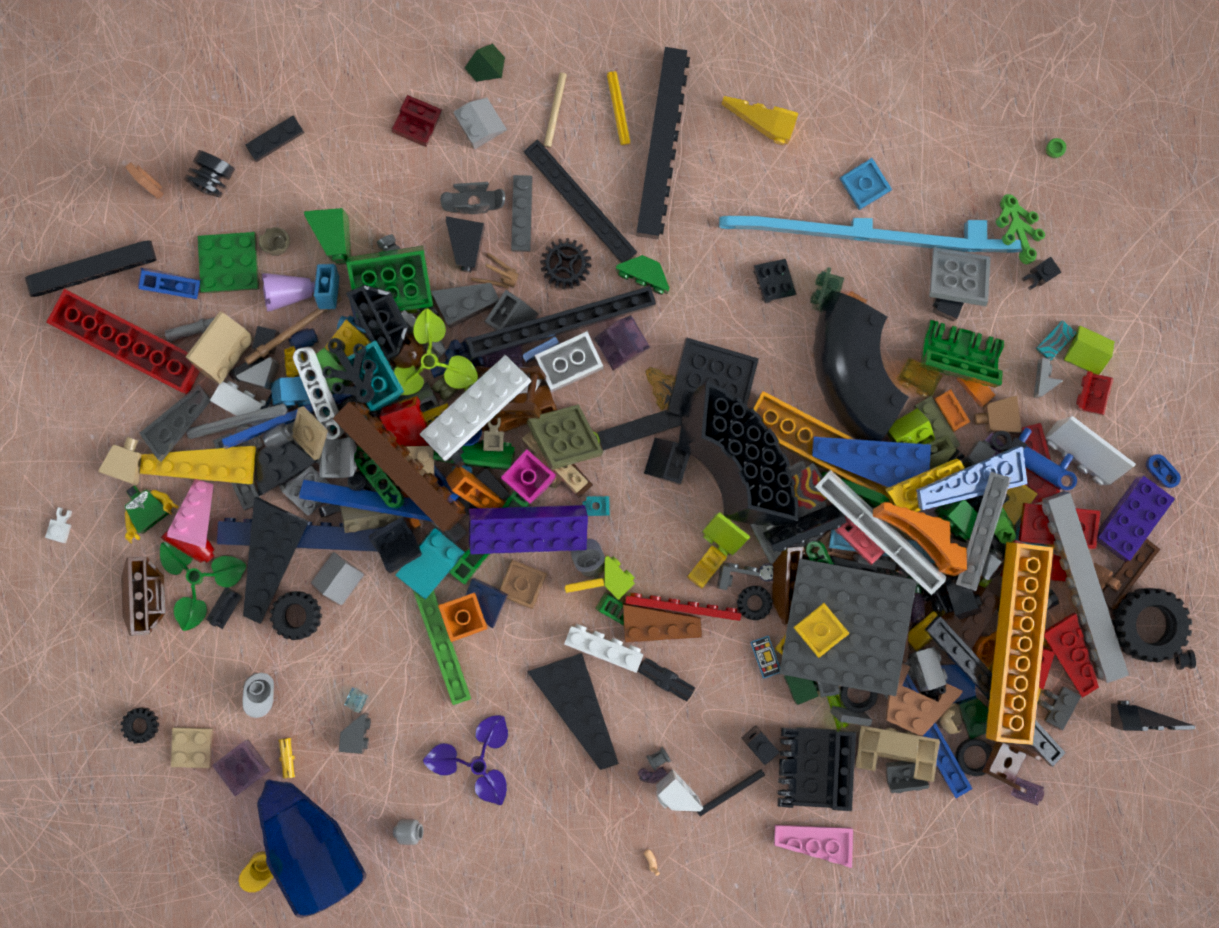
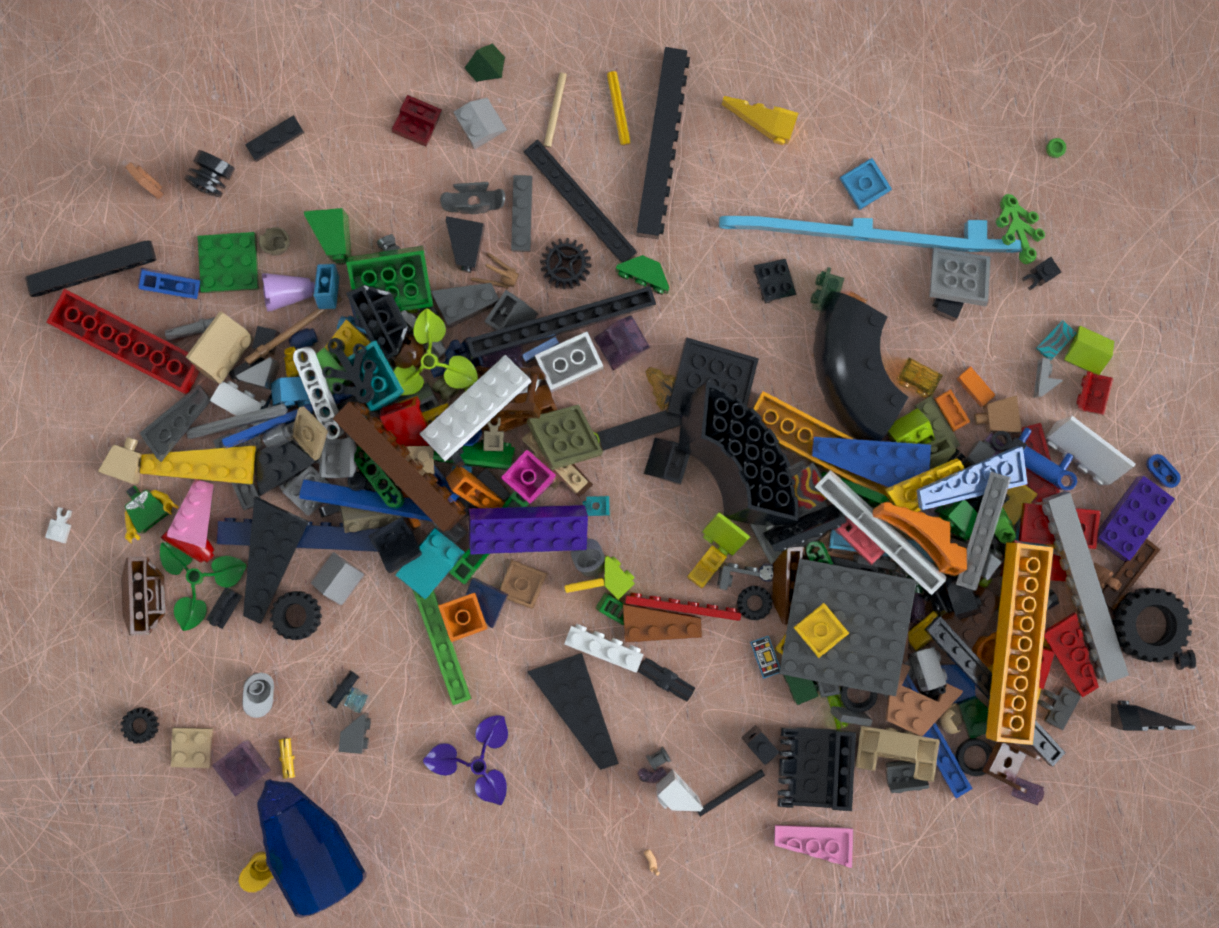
light grey head [393,819,423,845] -> none
green slope [920,319,1004,388] -> none
none -> black pin [326,670,360,709]

